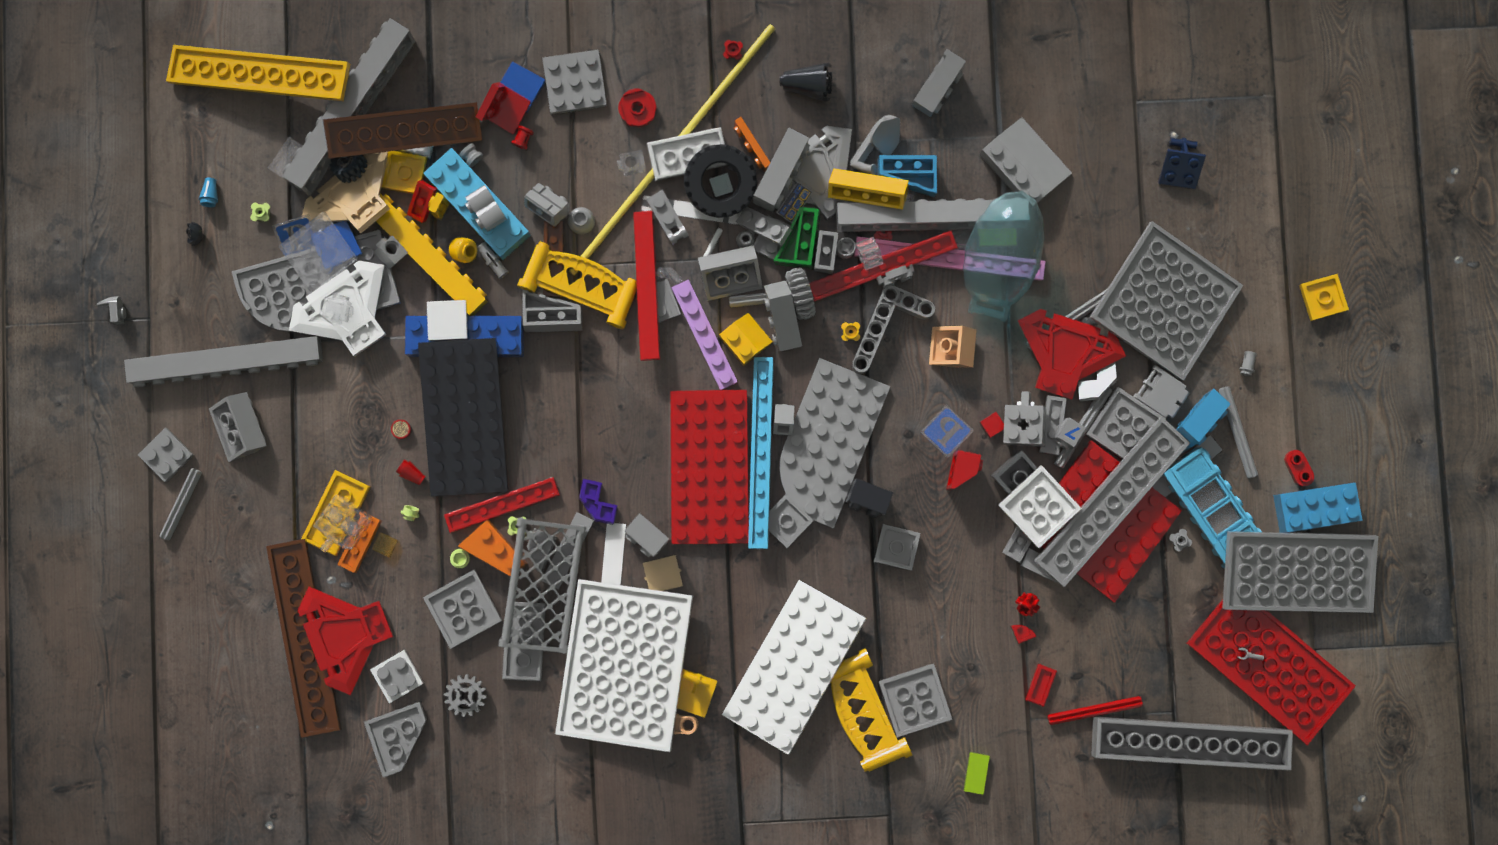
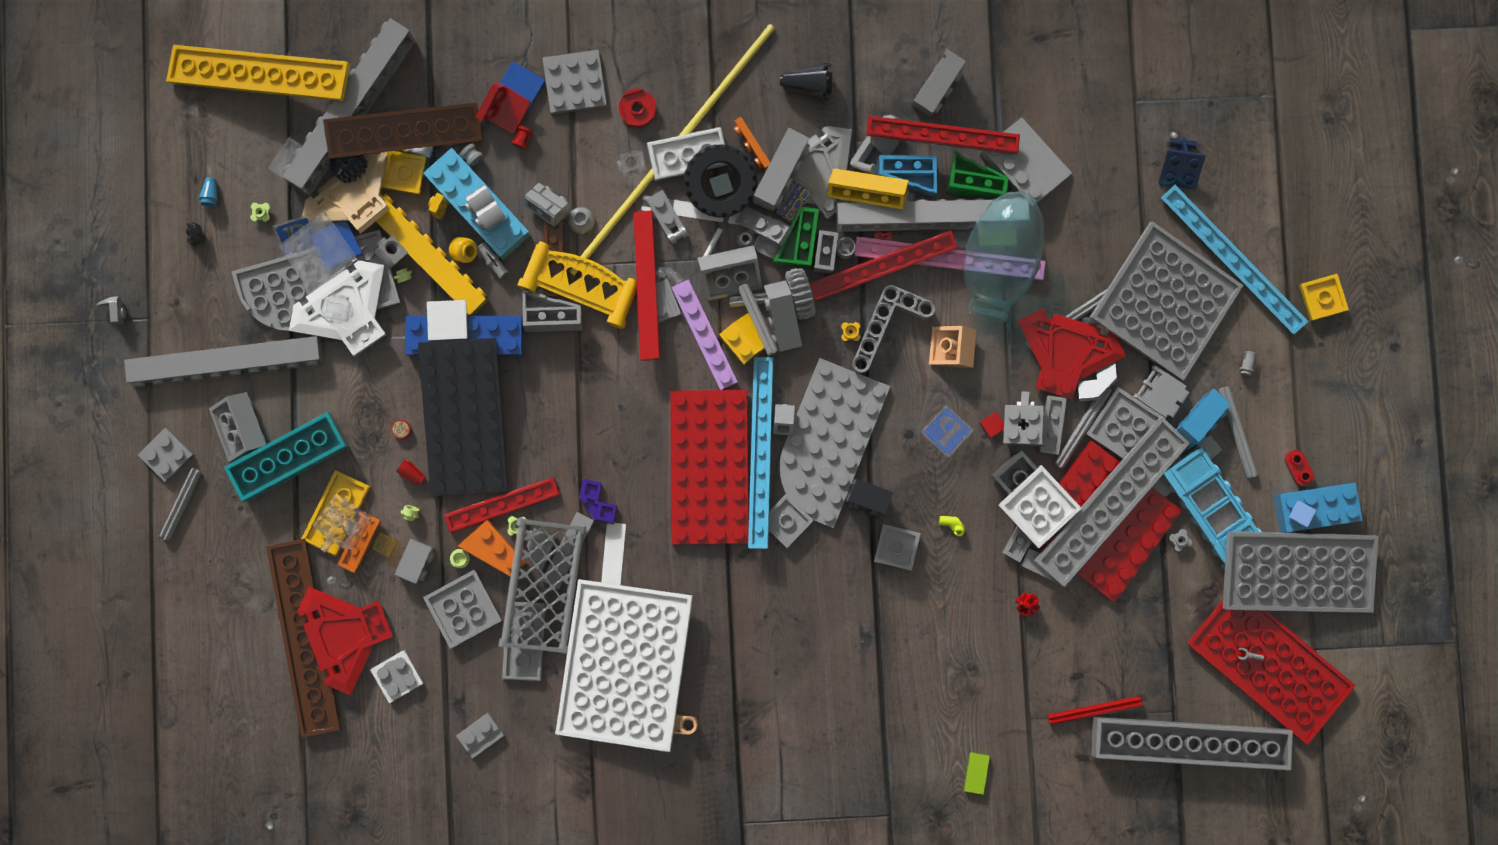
light grey plate [364,701,427,777] -> none
red plate [407,180,437,223] -> none
light grey gear [444,674,487,717] -> none
light grey brick [624,513,670,557] -> none
tan piece [643,555,683,591] -> none
yellow plate [677,669,717,718] -> none
white plate [722,580,866,755] -> none
red plate [723,40,743,60] -> none
yellow piece [830,648,913,772] -> none
clear brick [855,237,884,270] -> none
light grey plate [877,264,915,289] -> none
light grey plate [878,663,952,737] -> none
red slope [946,450,983,491] -> none
red tile [1011,625,1036,644] -> none
red tile [1025,664,1057,707] -> none
light grey brick [1053,418,1086,449] -> none
none -> teal brick [224,412,350,502]
none -> yellowish green plate [393,268,412,283]
none -> light grey brick [395,539,435,584]
none -> light grey plate [456,712,505,759]
none -> light grey axle [738,284,778,355]
none -> red tile [866,116,1020,155]
none -> neon yellow arm [939,516,965,536]
none -> green wedge [946,150,1009,200]
none -> medium azure plate [1161,185,1308,334]
none -> light blue tile [1288,501,1316,527]

